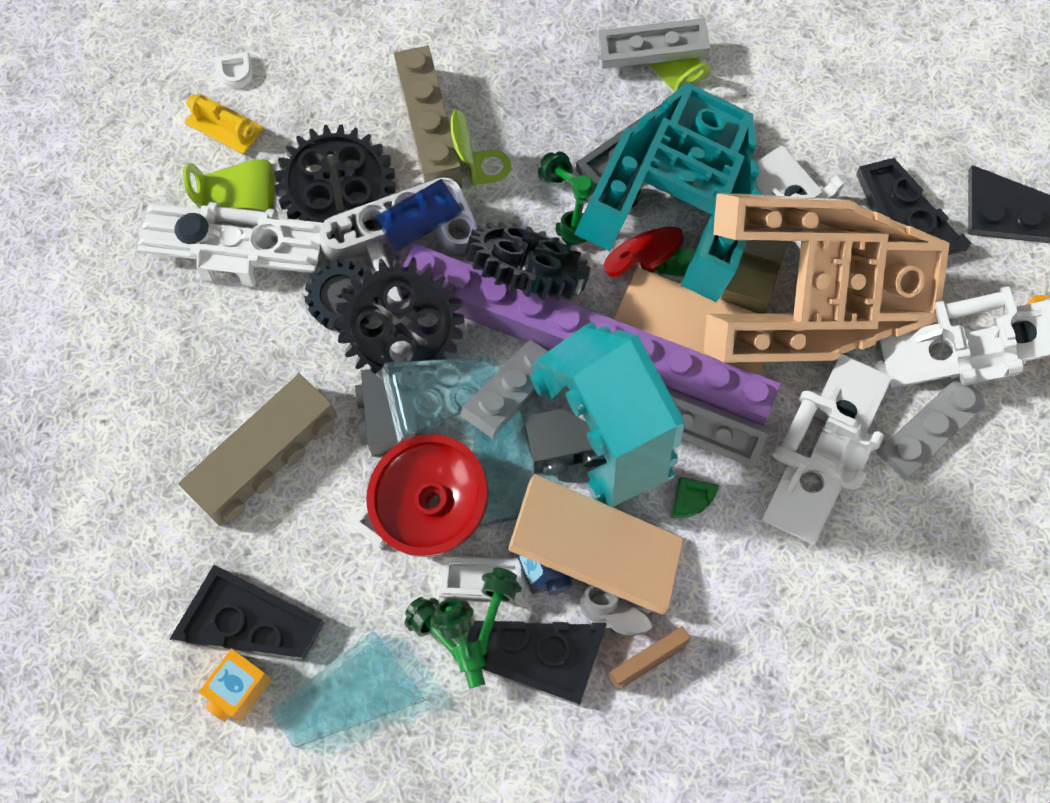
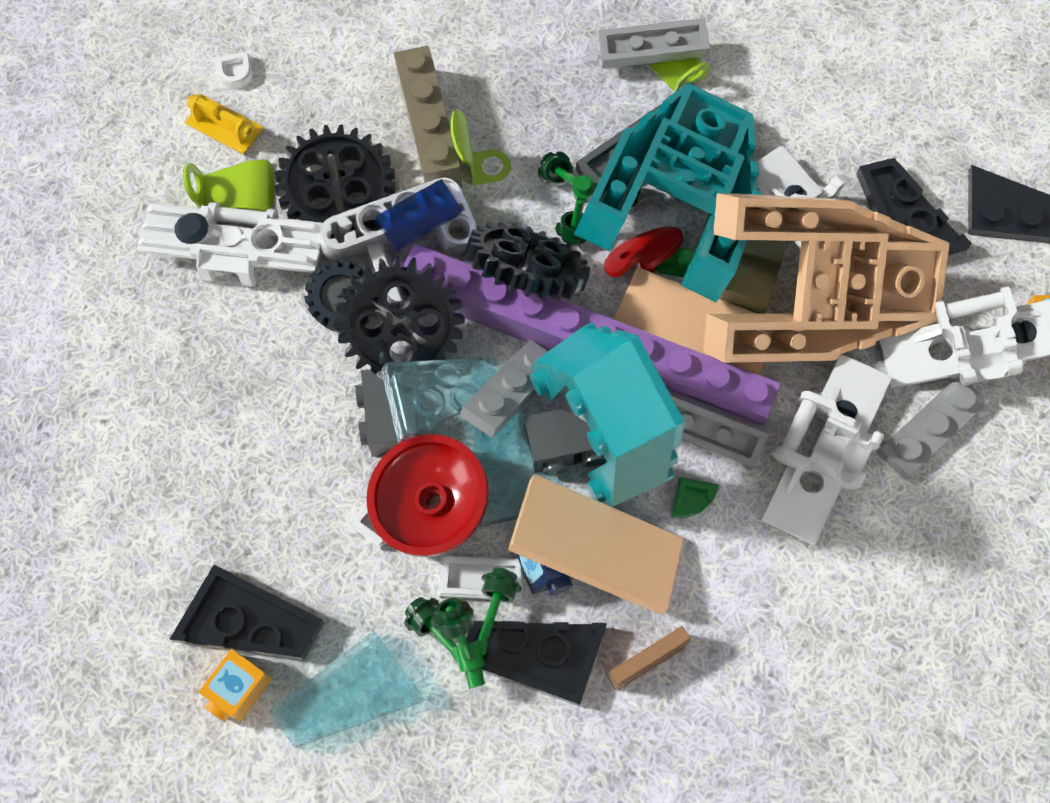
dark tan brick [178,373,337,526] -> none
light grey plate [580,585,654,636] -> none

